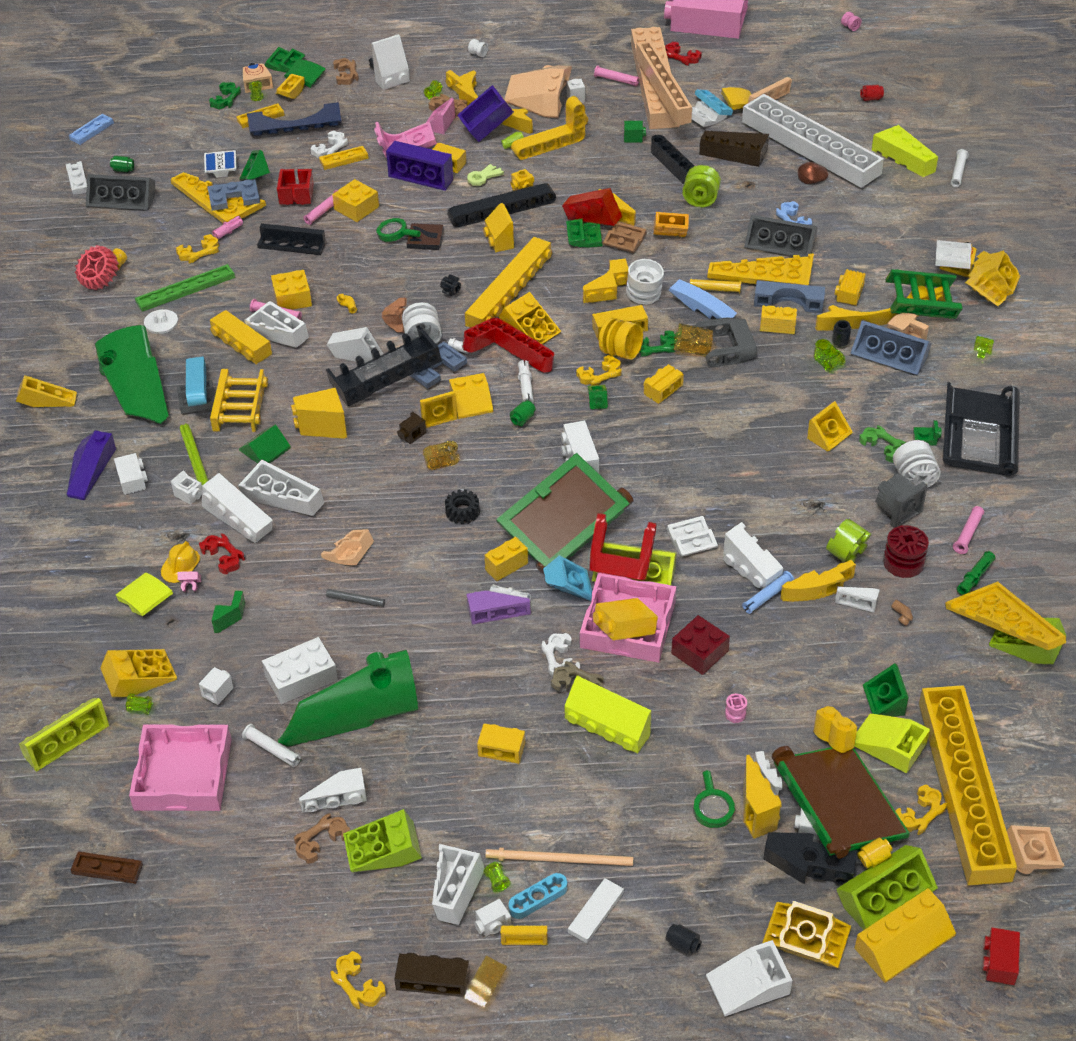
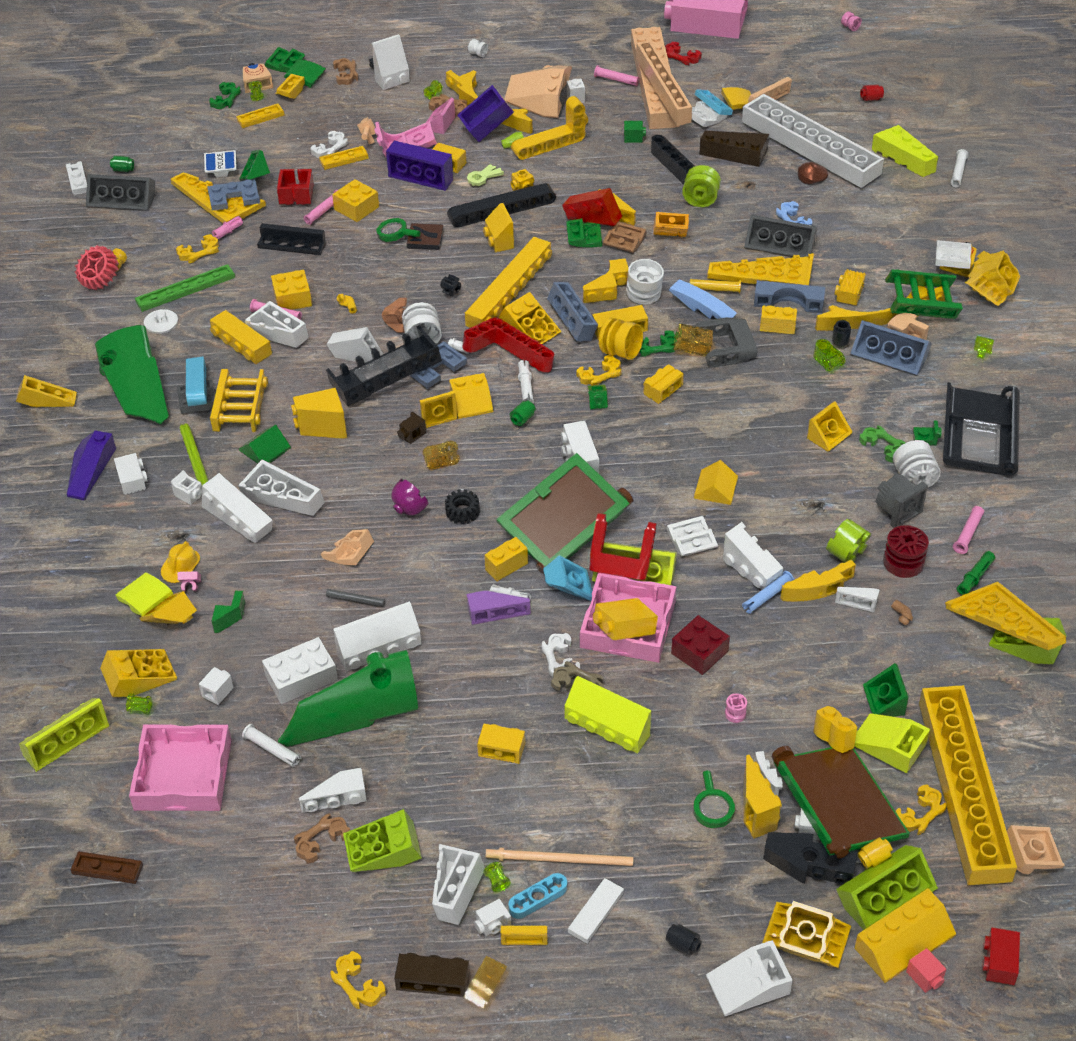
light blue tile [69,114,114,145] -> none
red helmet [199,533,245,574] -> none
dark blue arch [247,102,341,136] -> none
none -> yellow slope [139,591,197,624]
none -> white slope [333,601,421,672]
none -> light nougat arm [357,117,376,144]
none -> magenta cylinder [391,478,429,515]
none -> sand blue brick [547,282,598,342]
none -> yellow slope [694,460,738,505]
none -> coral brick [906,948,946,993]

